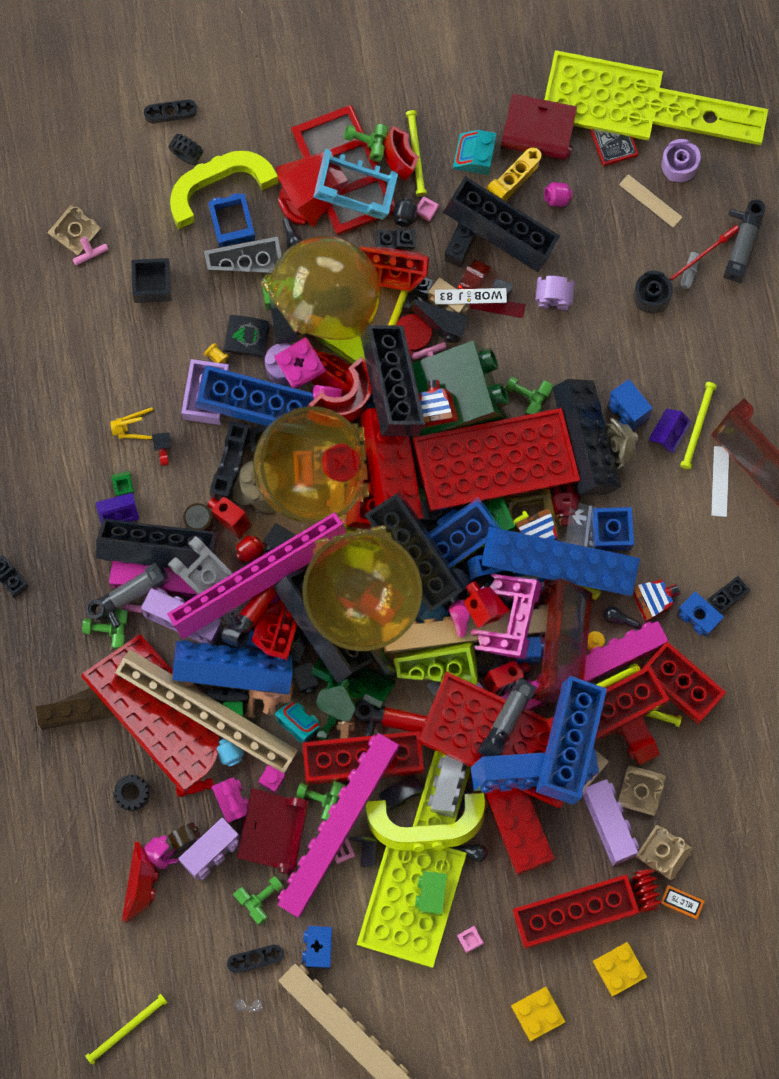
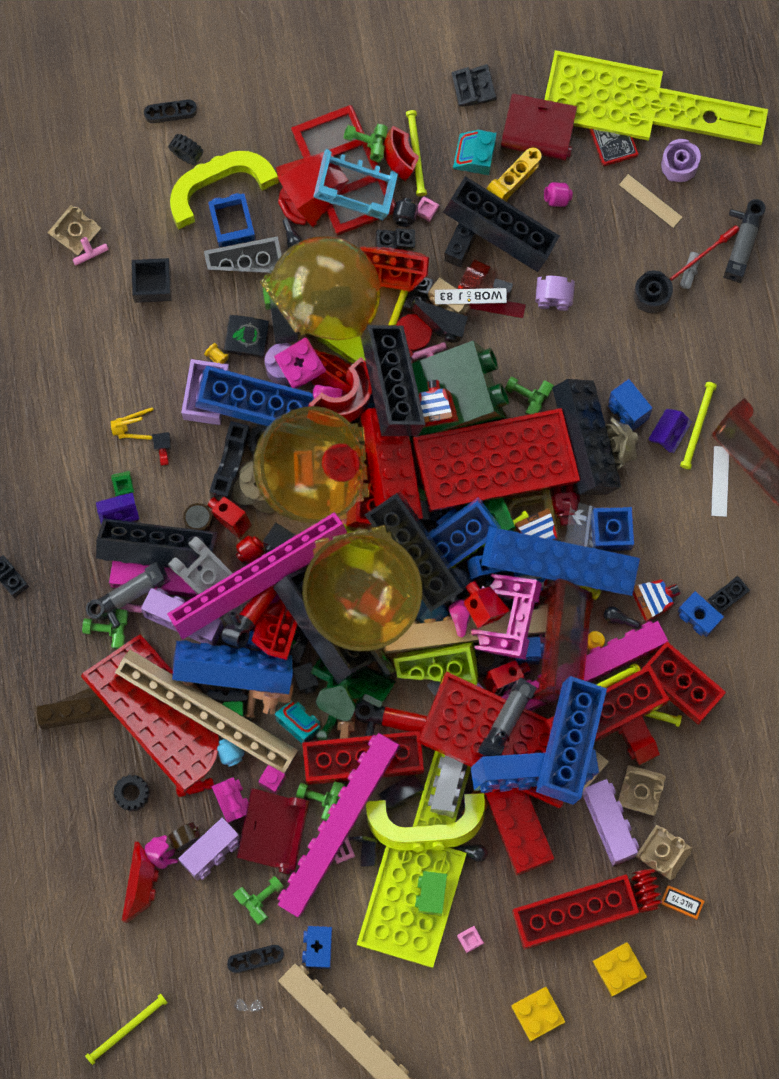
none -> black slope [451,64,497,107]

